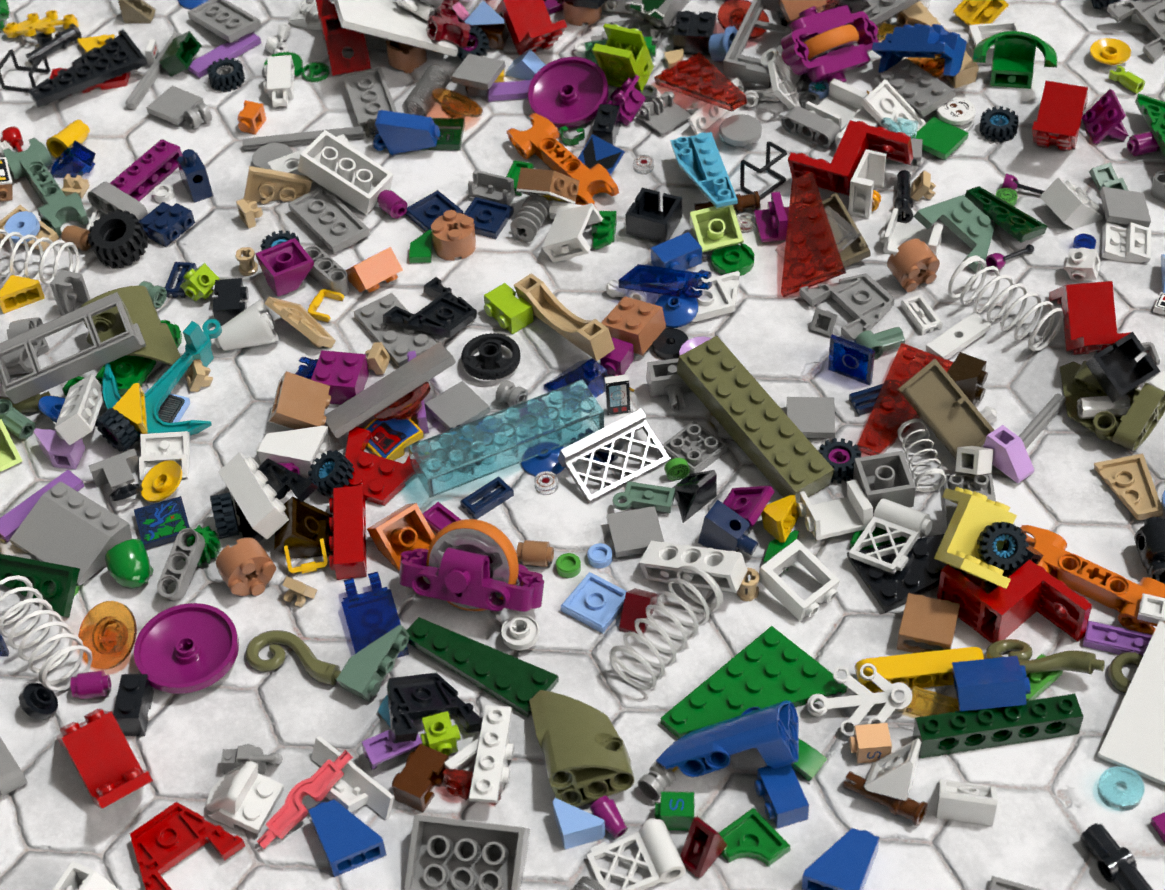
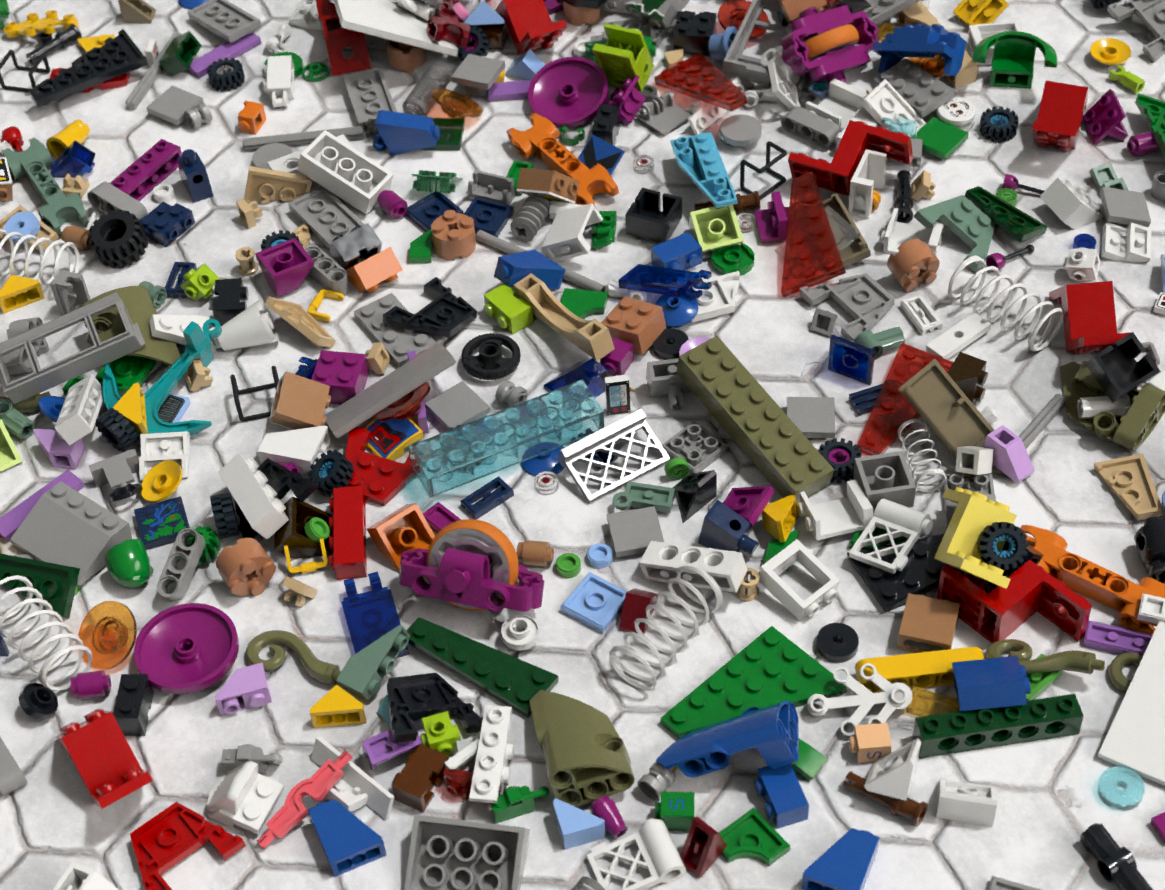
none -> white wing [149,314,217,352]
none -> lavender slope [215,663,272,716]
none -> black piece [230,366,279,422]
none -> tan tile [290,224,311,249]
none -> bright green tile [305,517,330,543]
none -> yellow slope [310,685,366,728]
none -> brick [330,223,382,270]
none -> clear green hinge [412,170,463,194]
none -> light grey piece [476,230,606,292]
none -> green piece [490,786,550,824]
none -> blue slope [494,249,566,289]
none -> green tile [561,288,608,319]
none -> black piece [816,623,859,663]

